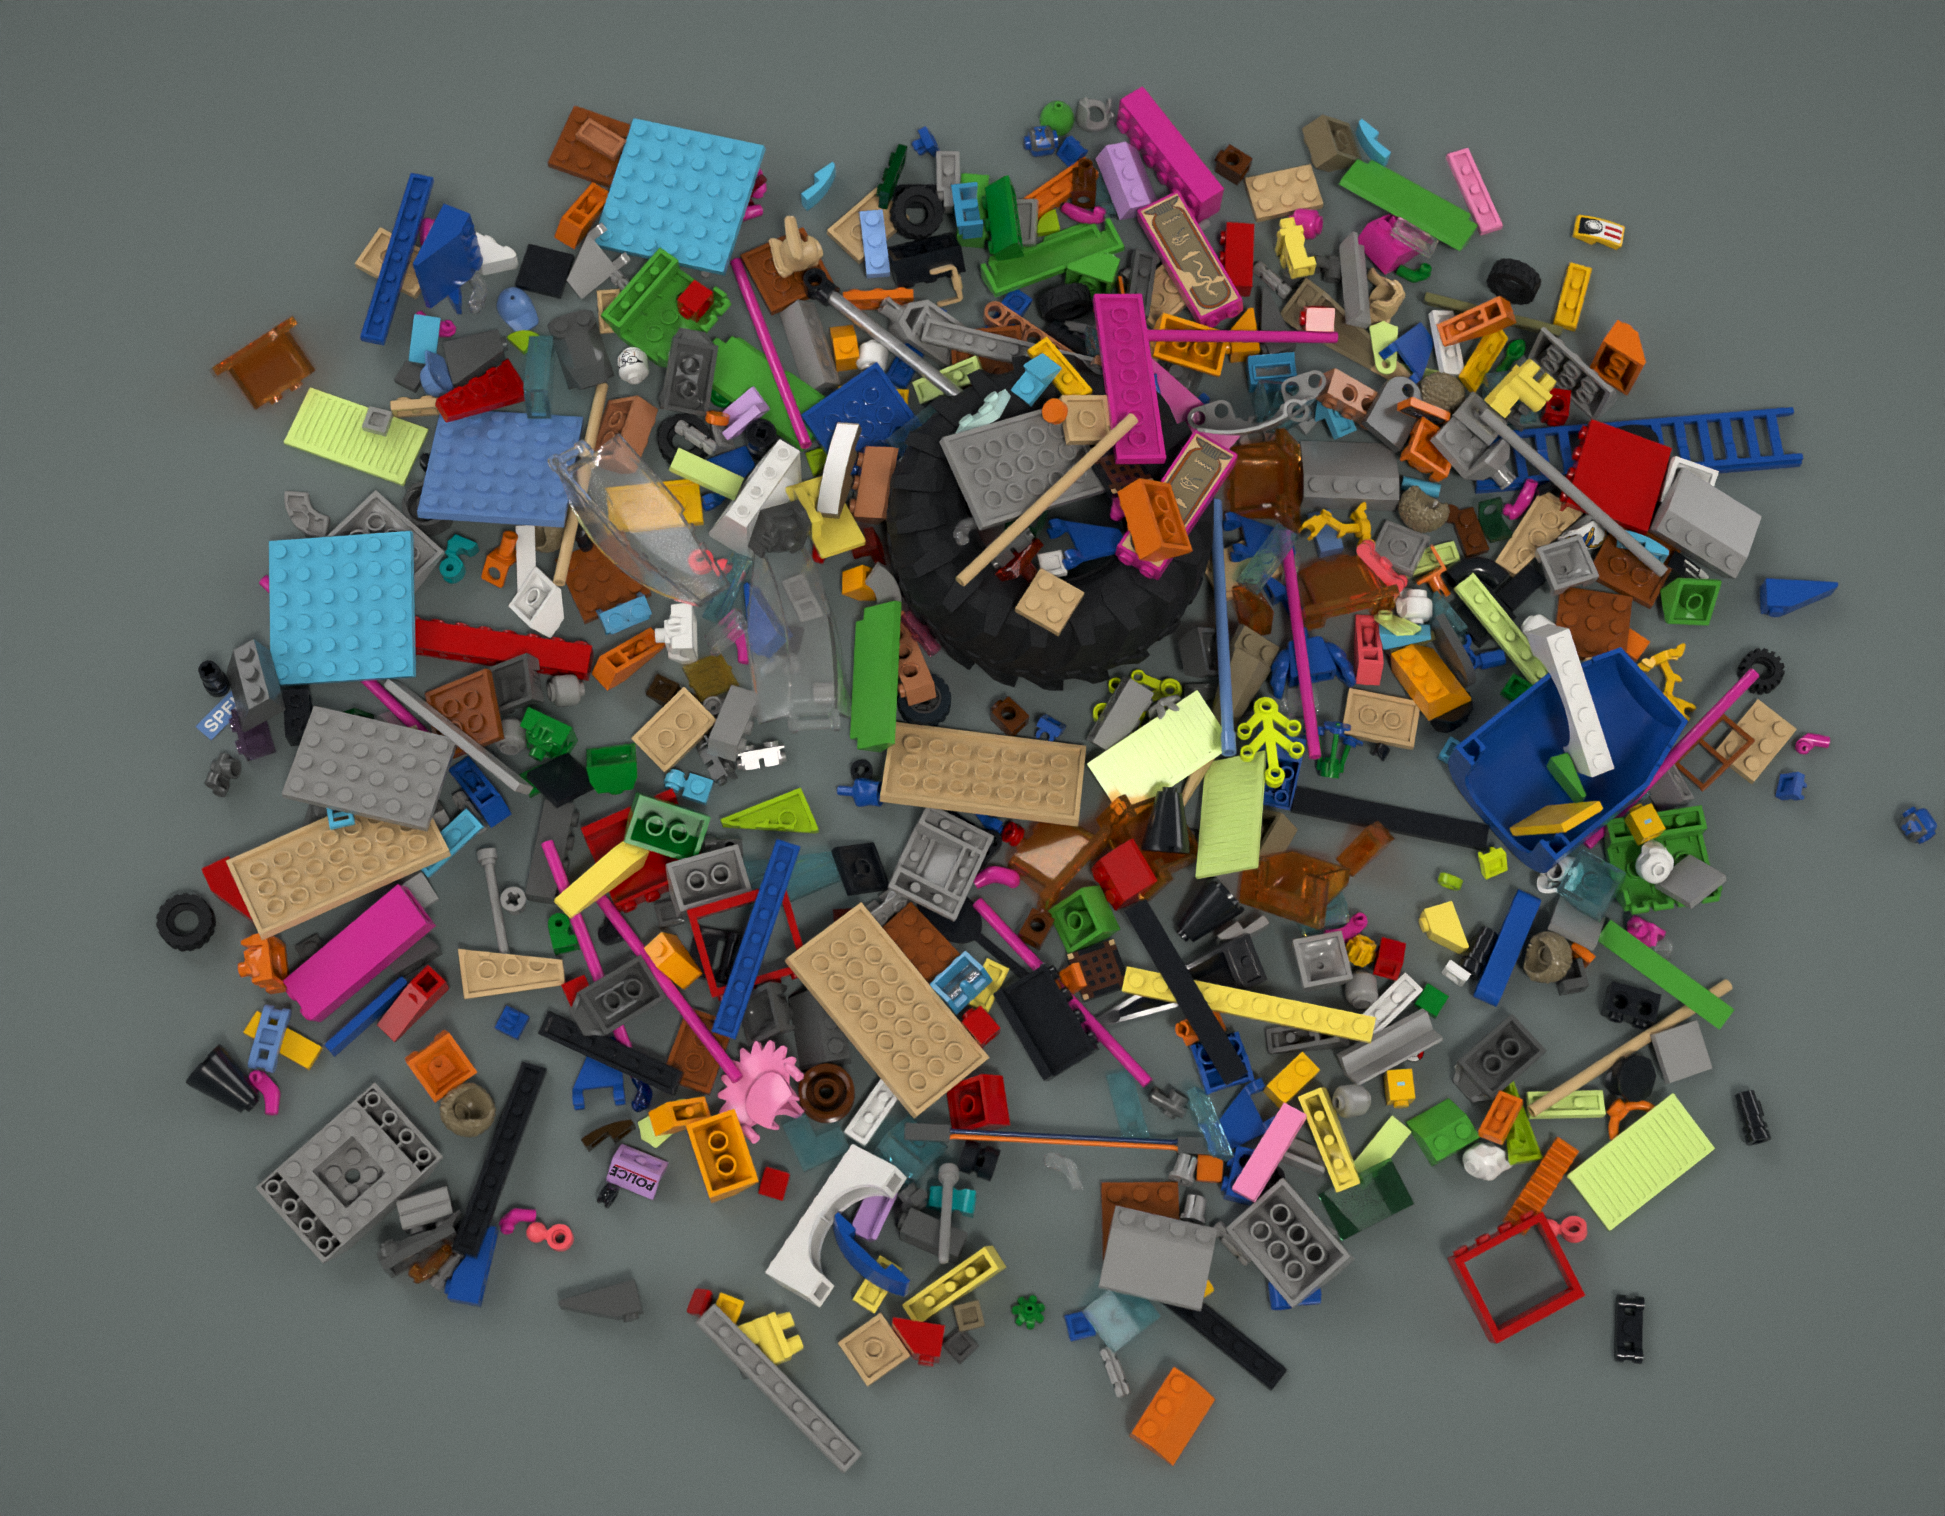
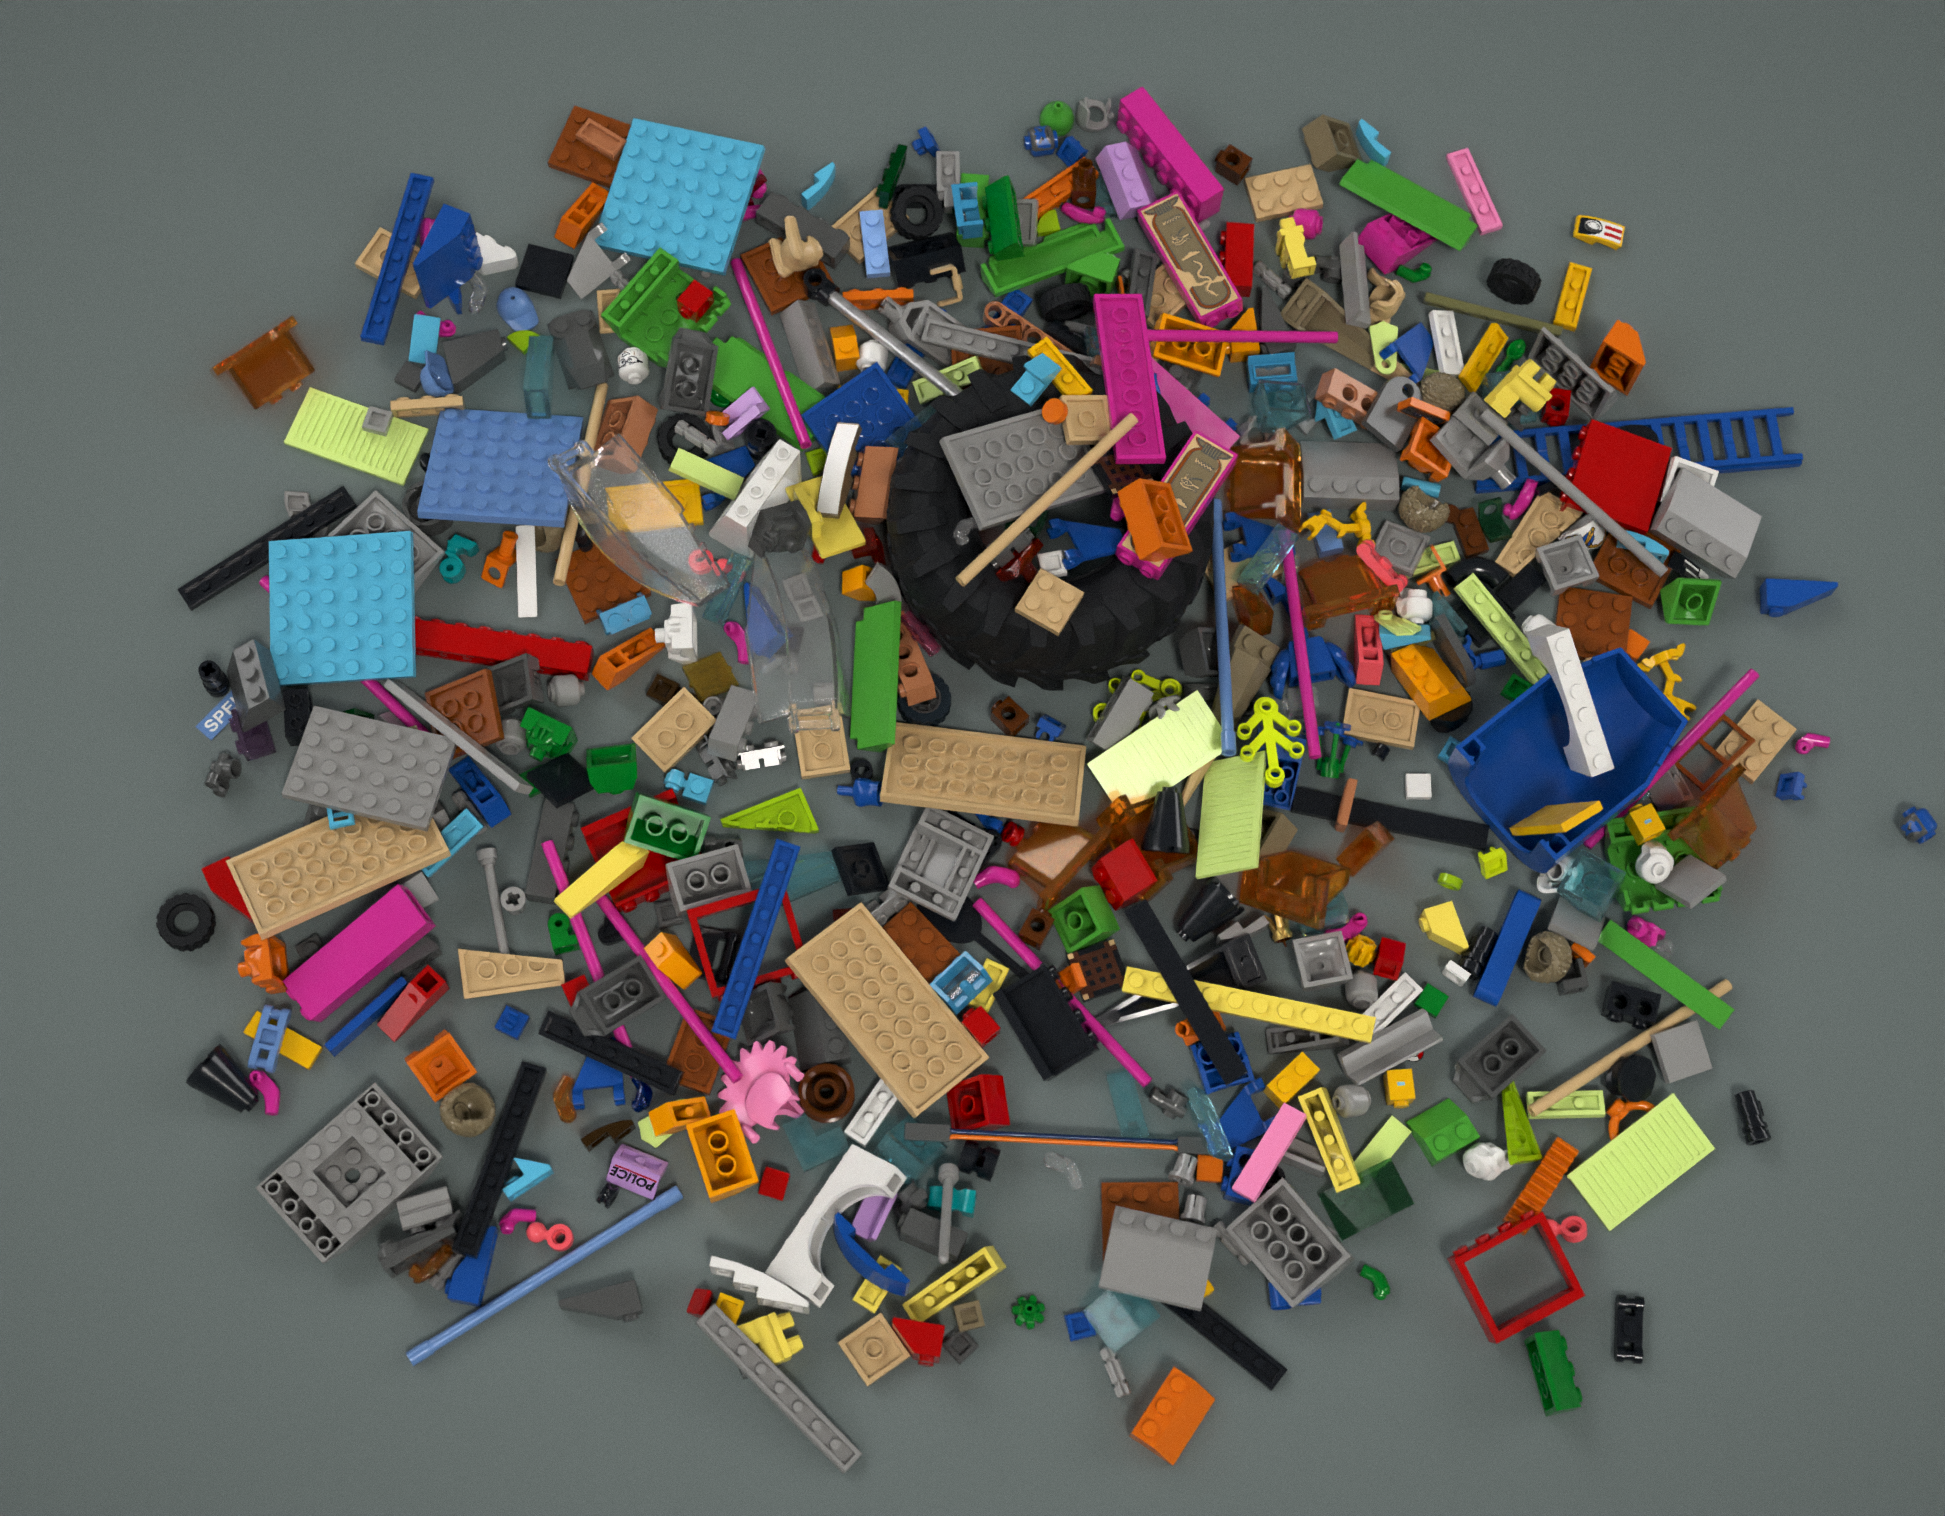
red wing [435,359,531,423] -> none
white slope [508,566,564,638] -> none
clear tile [704,608,748,657] -> none
light aqua plate [955,389,1011,434] -> none
light grey panel [1187,370,1327,436] -> none
brick [1299,306,1335,332] -> none
clear tile [1390,217,1439,259] -> none
orange slope [1437,296,1517,347] -> none
orange plate [1478,1090,1523,1145] -> none
bright green slope [1546,752,1586,803] -> none
black tyre [1737,648,1785,695] -> none
none -> black tile [177,486,357,611]
none -> medium blue piece [406,1185,684,1366]
none -> medium azure slope [502,1158,554,1202]
none -> clear orange arm [553,1075,577,1123]
none -> white slope [709,1256,810,1315]
none -> dark grey brick [756,191,850,269]
none -> tan plate [791,700,850,780]
none -> pearl gold piece [1264,909,1293,947]
none -> nougat tile [1334,778,1358,833]
none -> green arm [1359,1264,1391,1300]
none -> white tile [1405,774,1432,800]
none -> green slope [1524,1330,1582,1417]
none -> clear orange windscreen [1667,762,1757,869]

